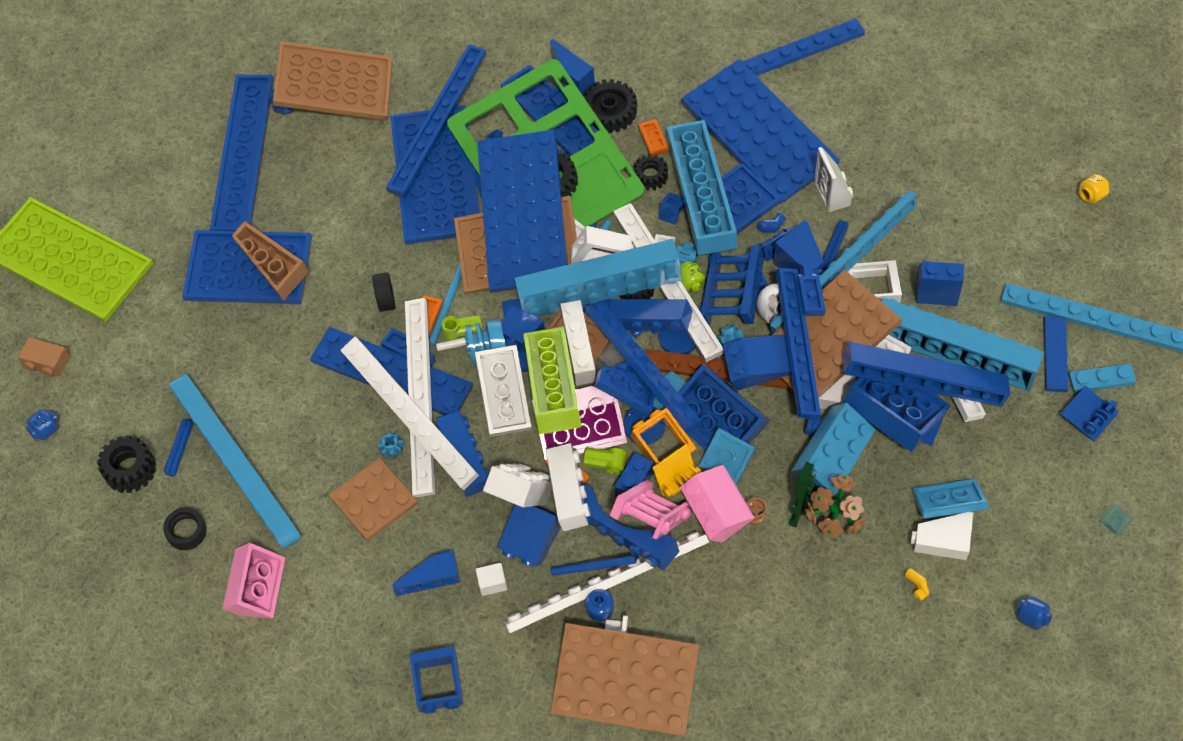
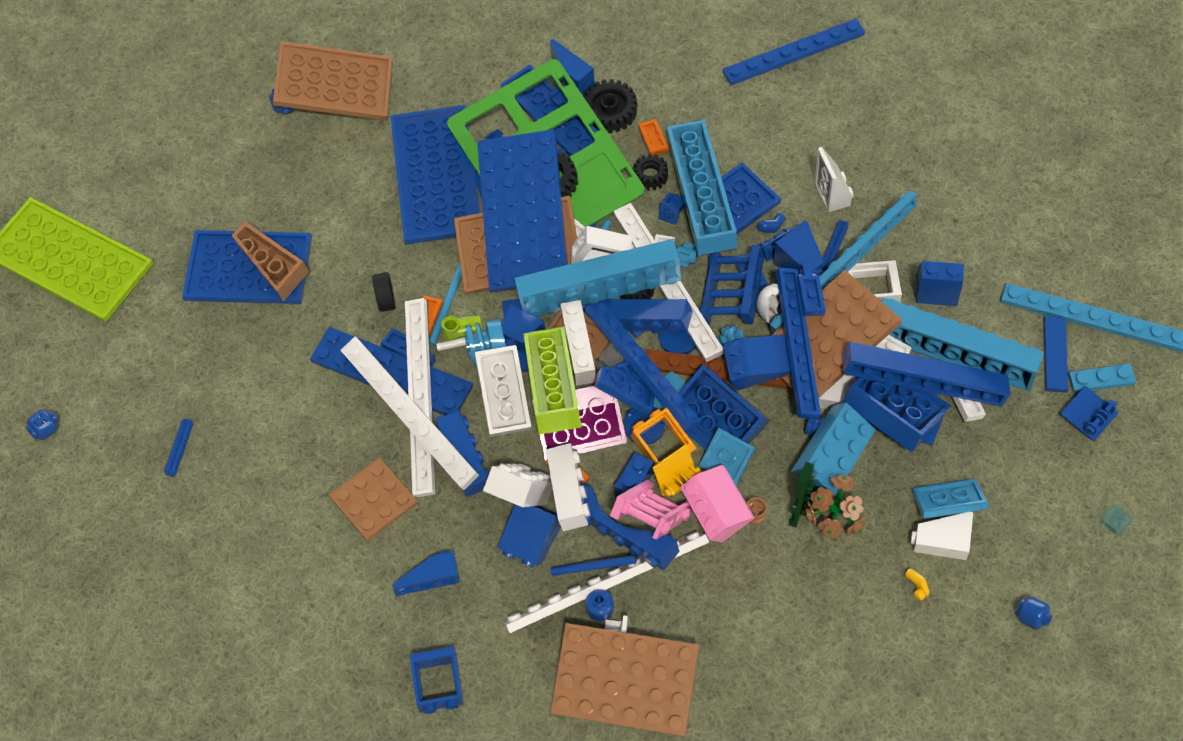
medium nougat brick [18,337,71,377] -> none
black tyre [97,435,156,493] -> none
black tyre [163,508,207,550] -> none
dark azure beam [168,373,302,550] -> none
blue plate [210,75,274,231] -> none
bright pink slope [222,543,286,618] -> none
dark azure gear [377,432,405,459] -> none
blue plate [386,44,486,197] -> none
white panel [476,563,507,596] -> none
lime piece [583,447,628,475] -> none
lime head [680,261,706,292] -> none
blue plate [681,59,840,204] -> none
yellow head [1079,174,1110,204] -> none

